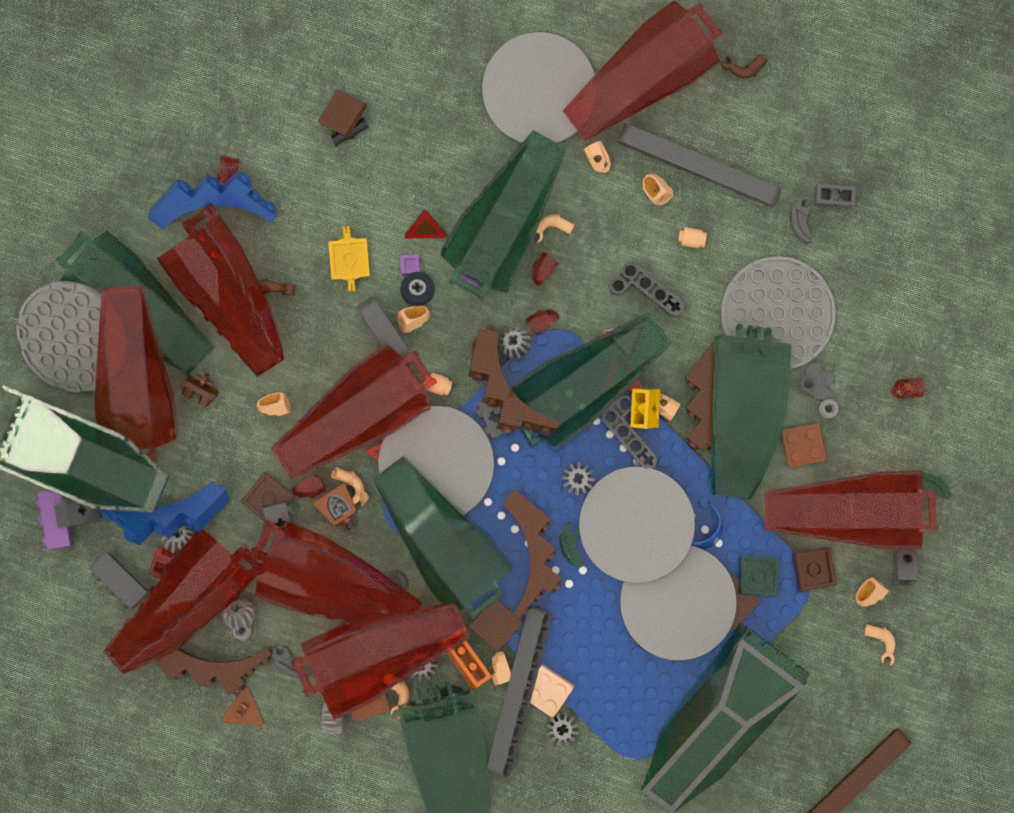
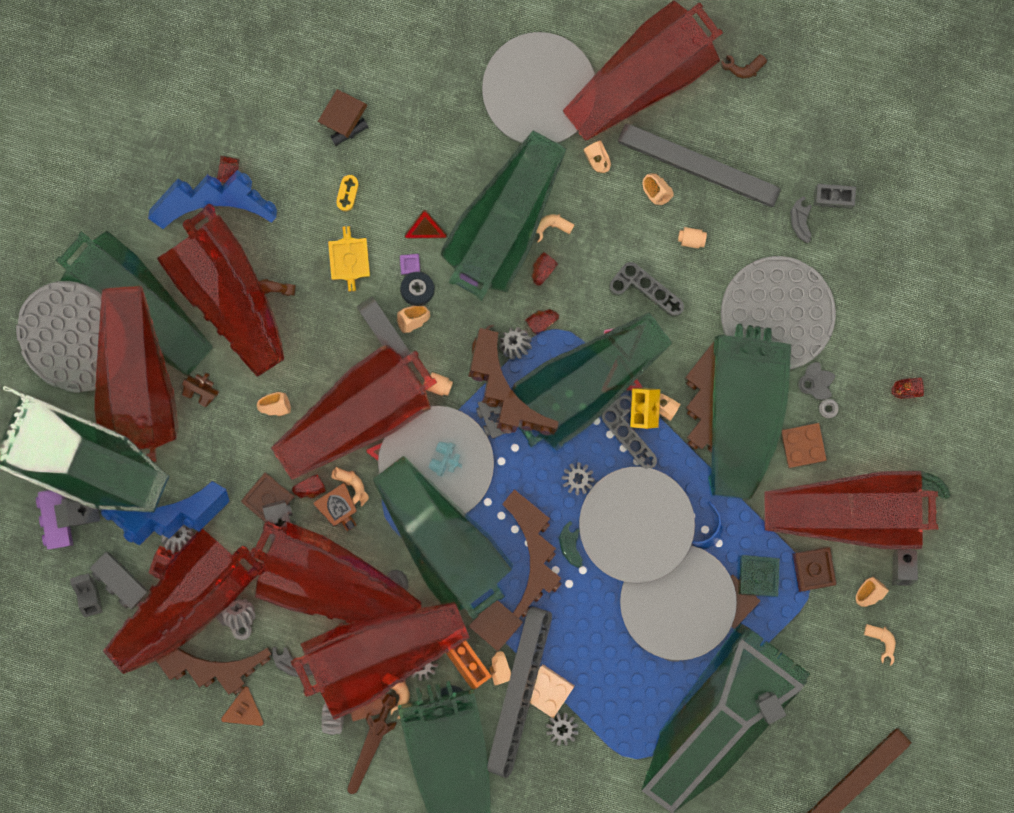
none -> dark grey brick [70,573,103,617]
none -> yellow beam [337,175,359,212]
none -> reddish brown sword [347,694,397,794]
none -> clear light blue hips [428,442,463,477]
none -> dark grey brick [755,691,786,724]

